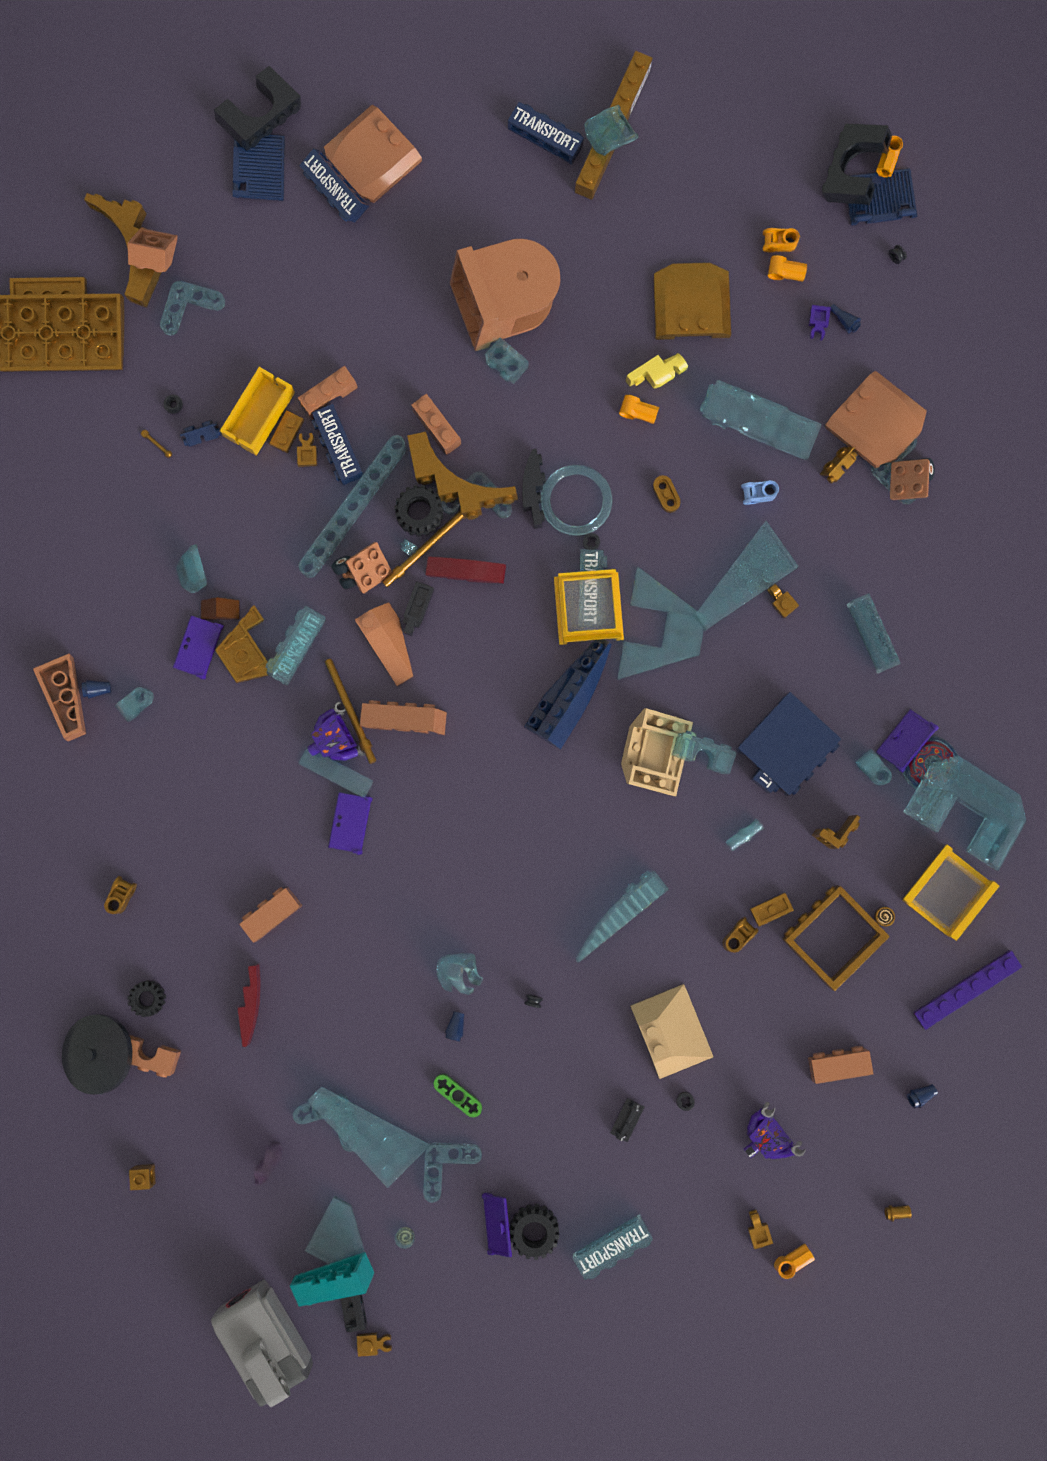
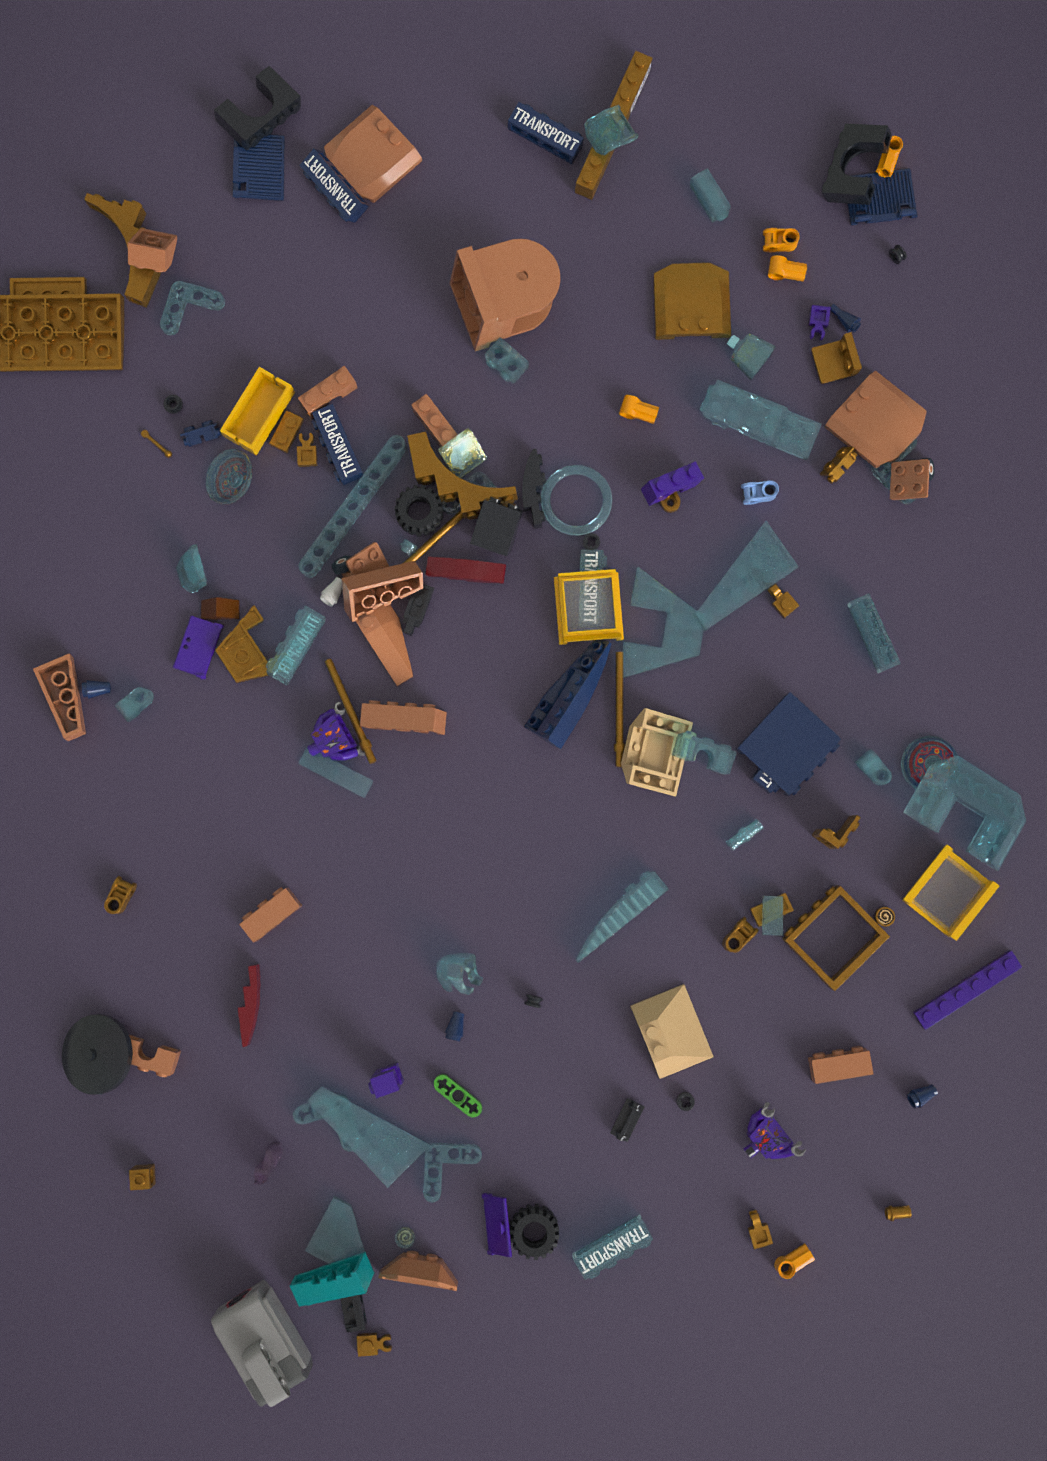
black tyre [127,980,166,1017] -> none
dark purple door [328,792,373,855] -> none
light yellow plate [626,353,688,388] -> none
dark purple door [876,710,939,773] -> none
none -> clear light blue dish [206,449,253,505]
none -> white cone [320,577,343,607]
none -> nougat wedge [342,561,423,622]
none -> dark purple arch [368,1063,404,1098]
none -> nougat wedge [378,1251,458,1291]
none -> clear light blue tile [438,428,488,478]
none -> black slope [470,496,523,556]
none -> pearl gold bar [614,652,625,767]
none -> dark purple arch [641,461,704,506]
none -> clear light blue brick [690,168,731,223]
none -> clear light blue torso [727,333,775,381]
none -> clear light blue tile [762,896,783,936]
none -> pearl gold bracket [811,332,862,384]

